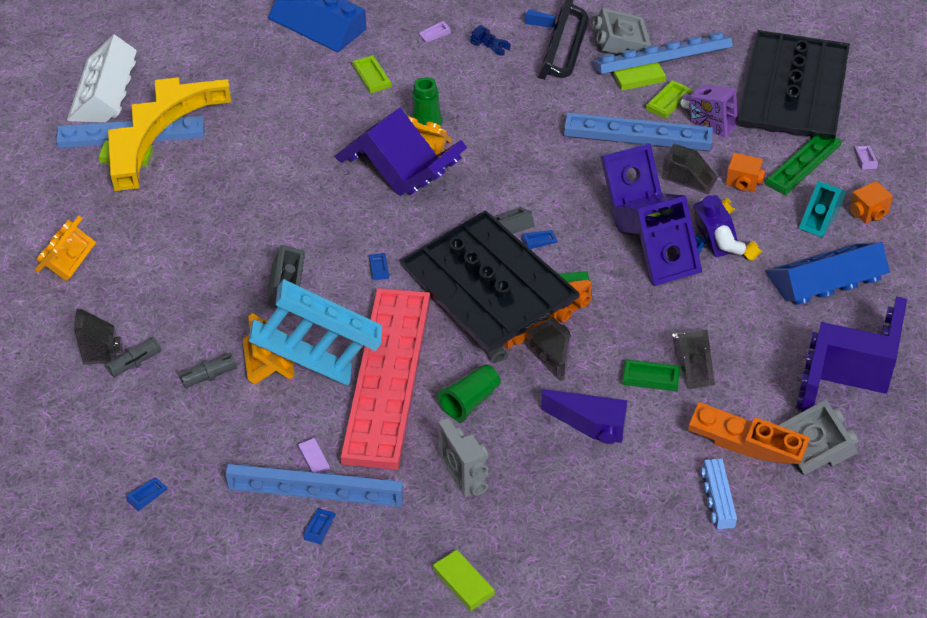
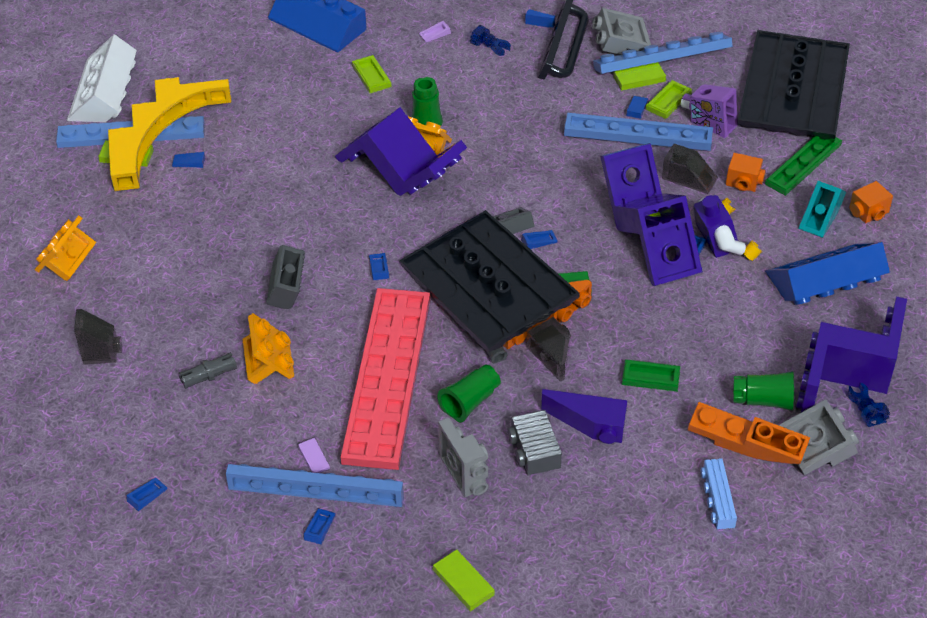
dark grey pin [105,337,162,378] -> none
medium azure fence [249,279,382,386] -> none
clear smoke slope [672,328,715,389] -> none
lavender piece [854,145,878,170] -> none
none -> blue piece [172,152,205,168]
none -> brick [507,410,562,475]
none -> blue piece [626,96,648,119]
none -> green plant [733,371,794,411]
none -> clear blue piece [848,383,890,427]

